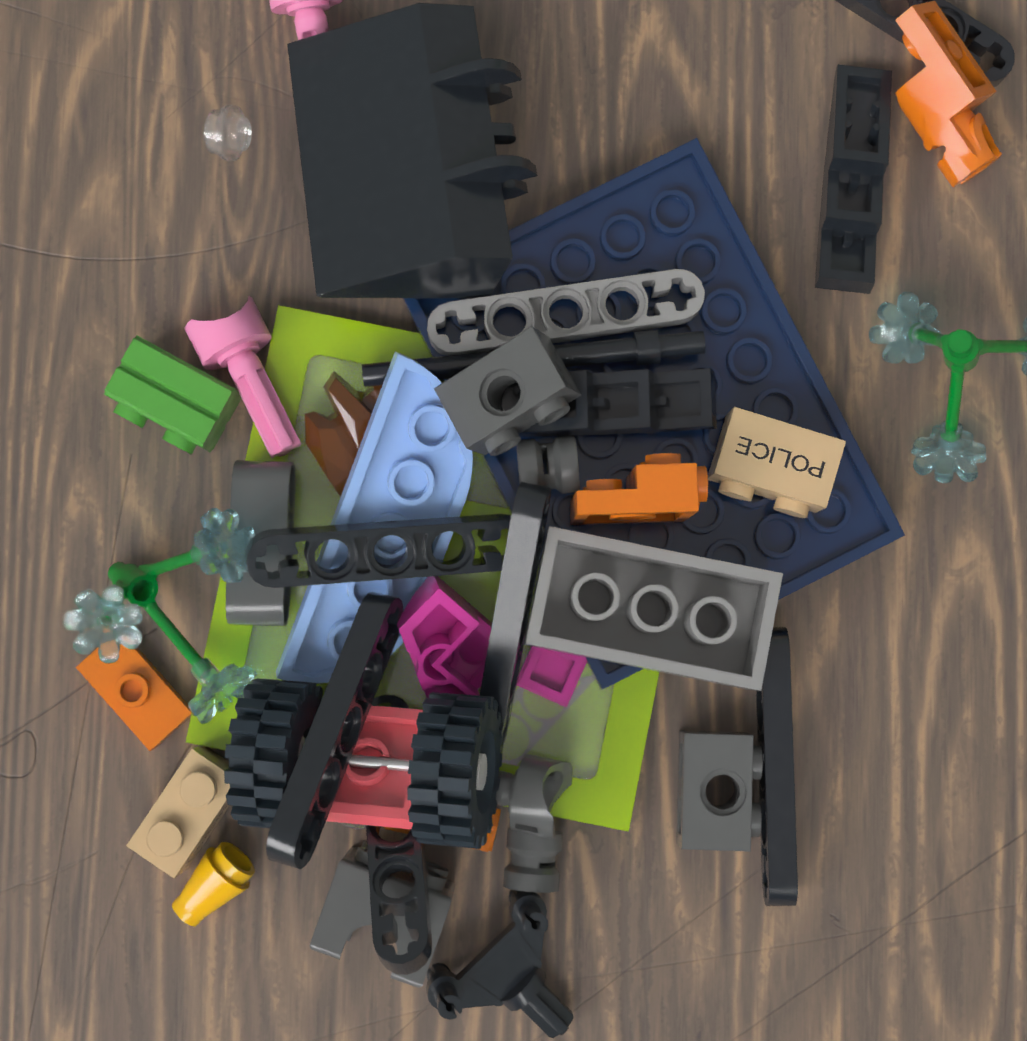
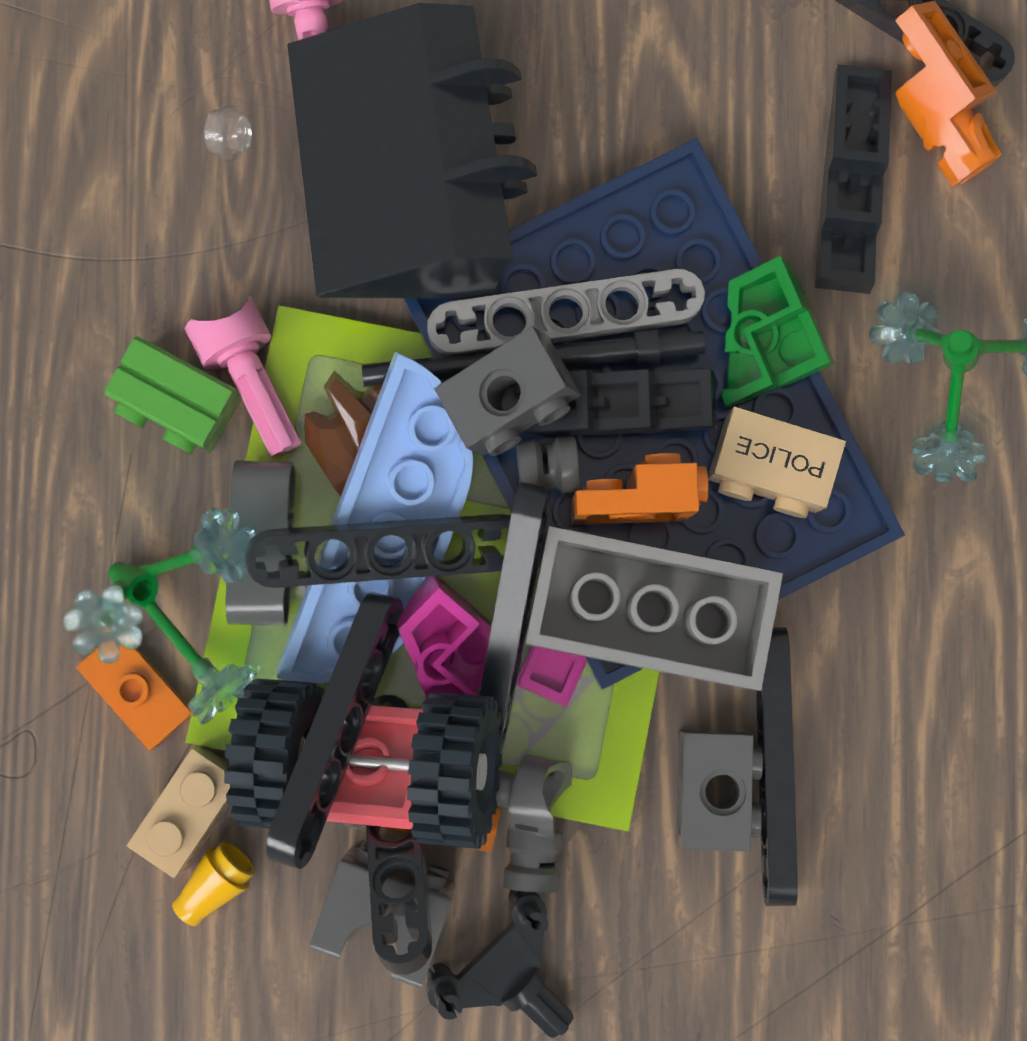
none -> green slope [722,256,835,407]

